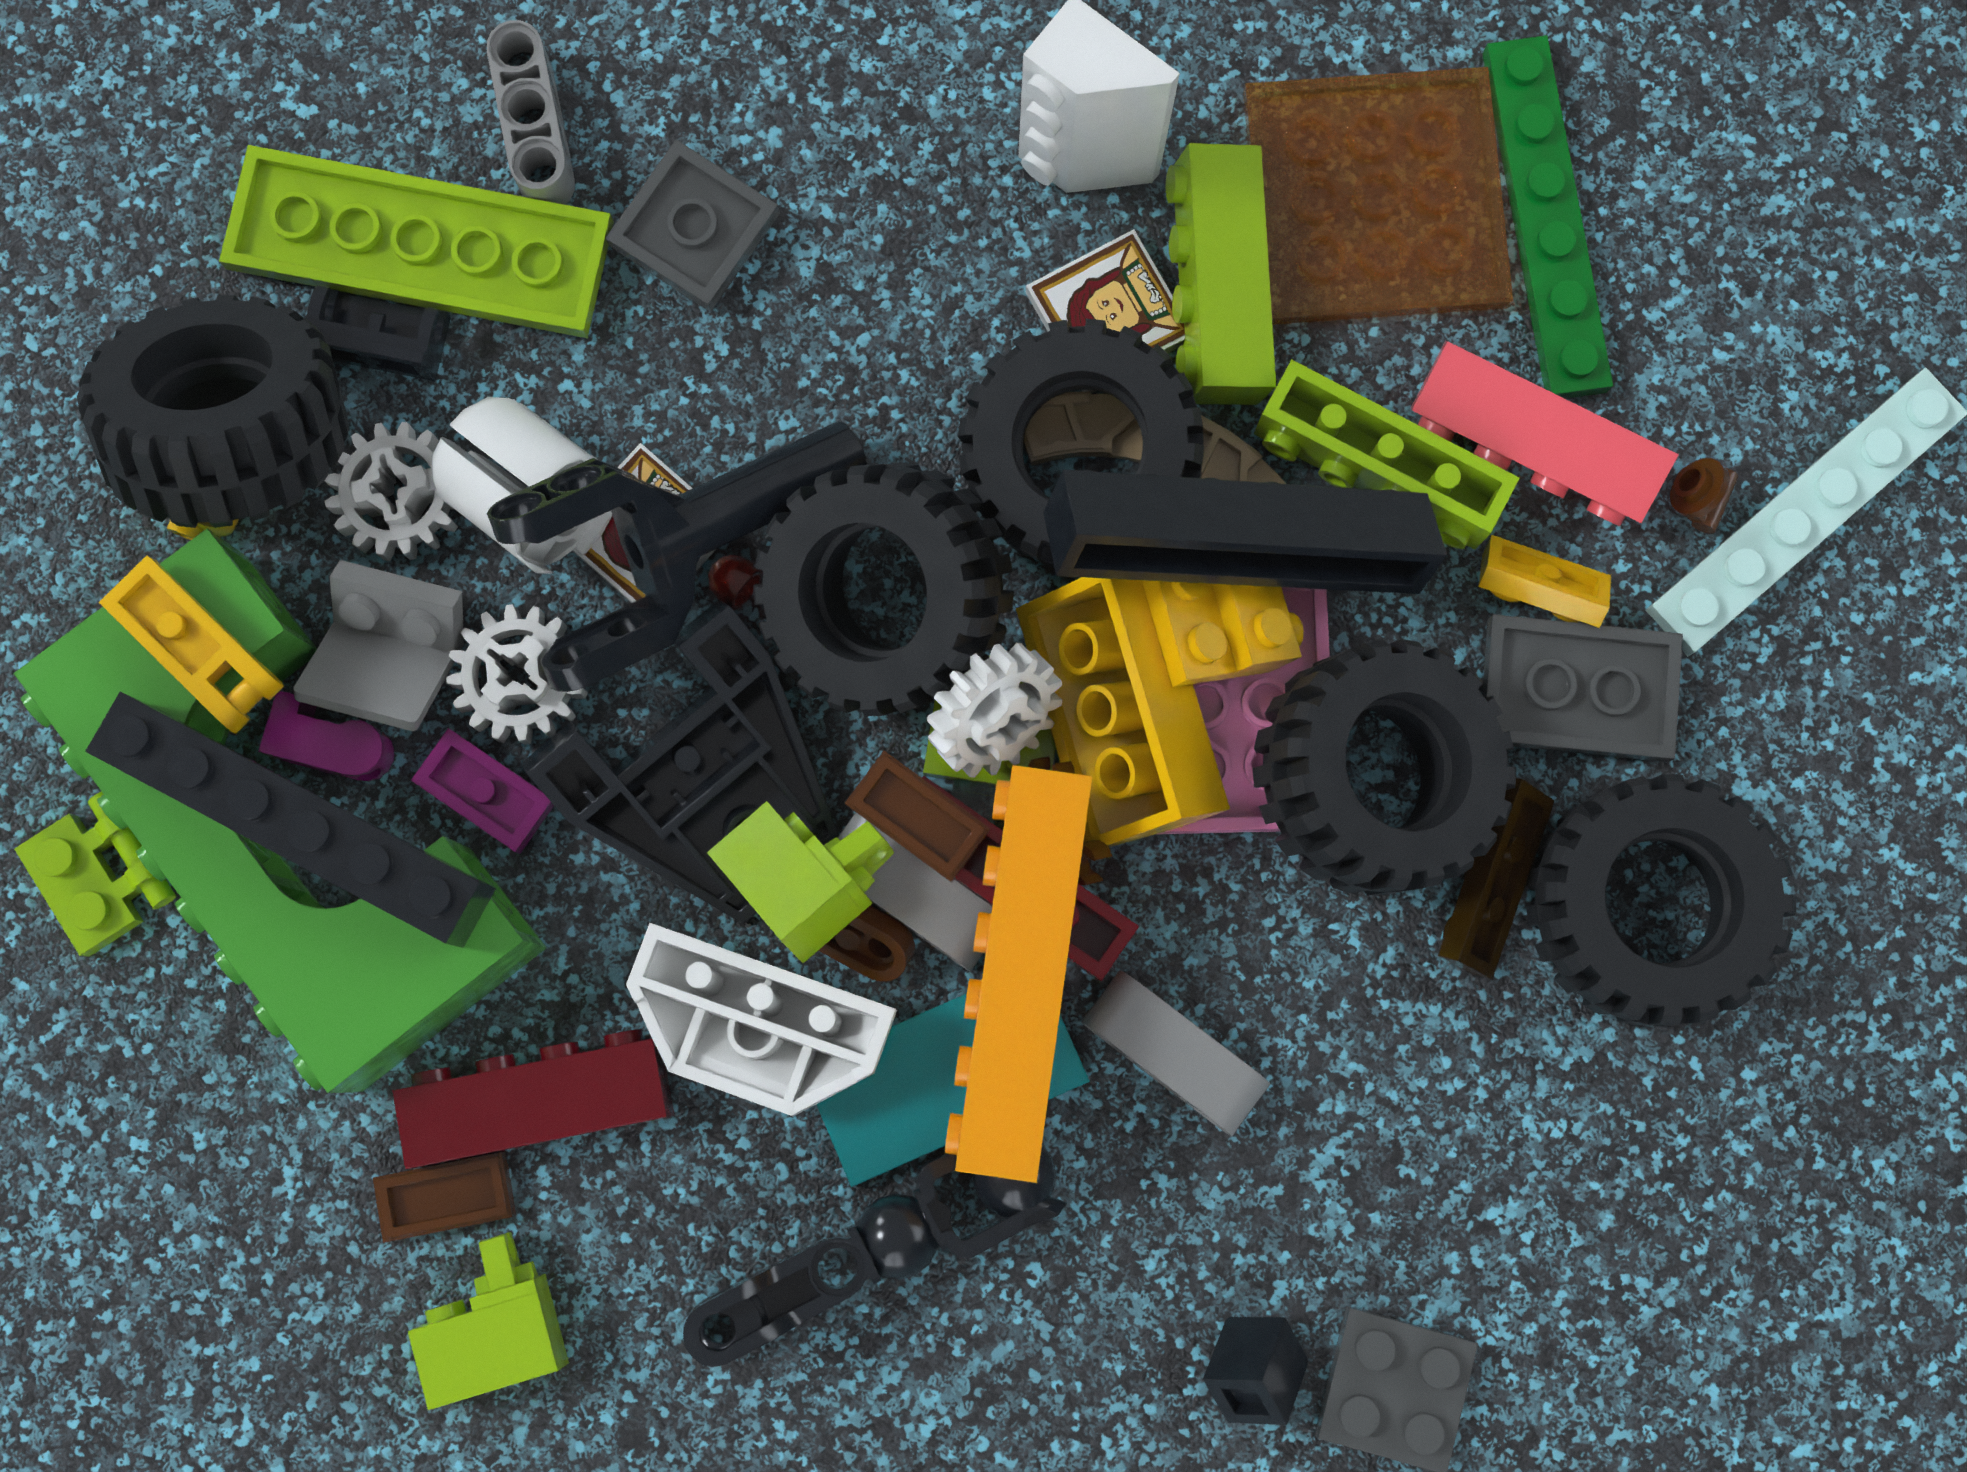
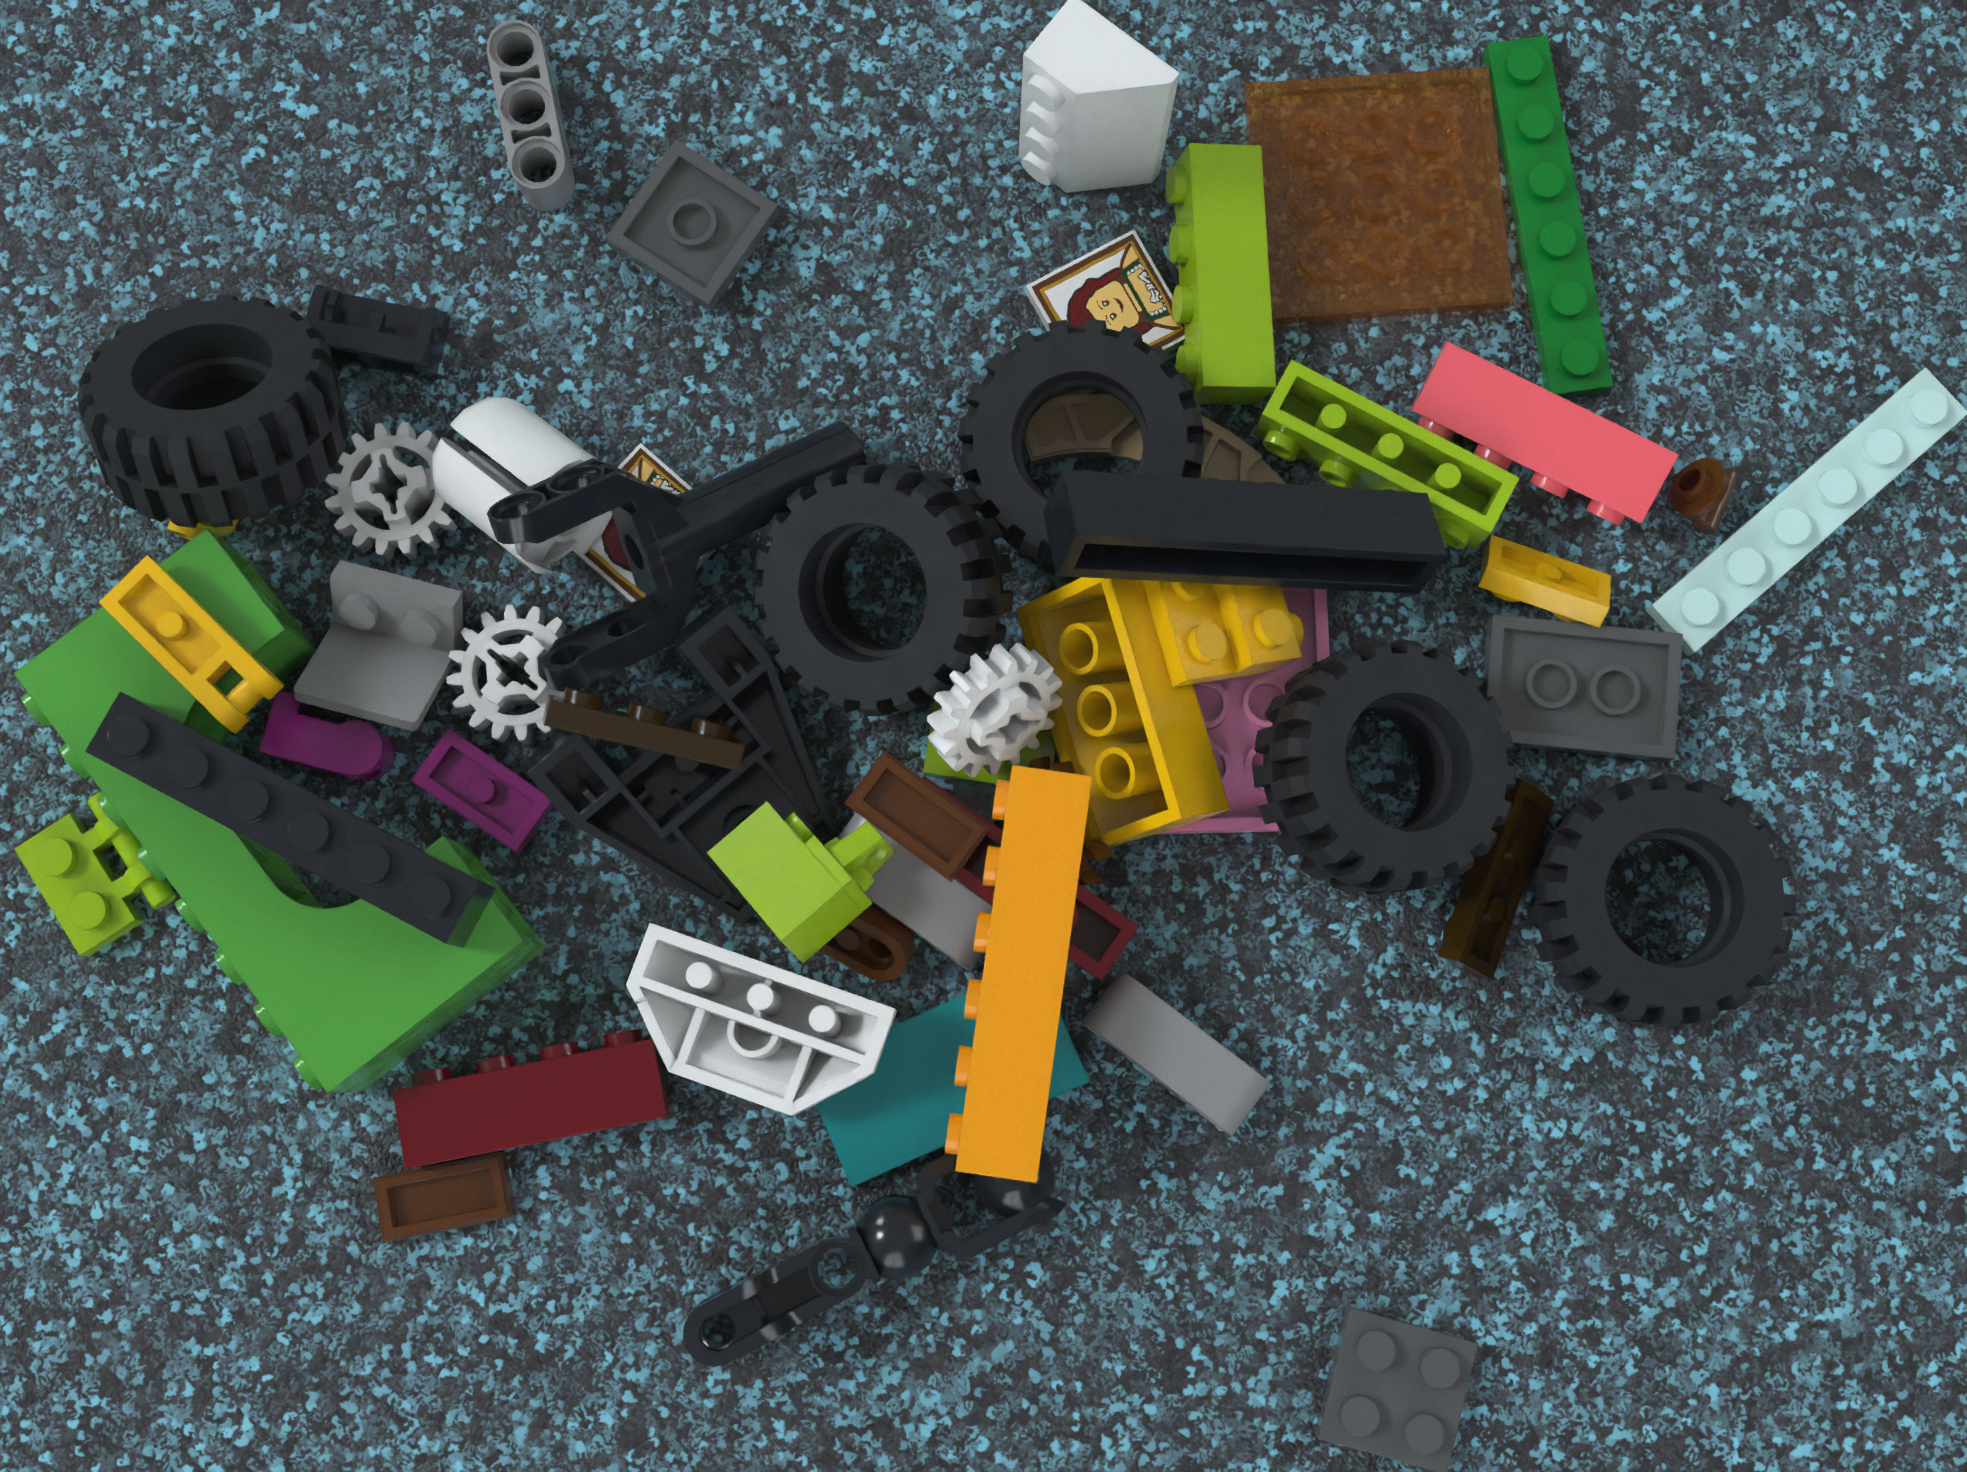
lime plate [219,145,614,338] -> none
lime hinge [408,1232,569,1410] -> none
clear red hinge [708,555,763,611] -> none
black panel [1203,1317,1308,1425] -> none
none -> dark brown plate [542,687,745,771]

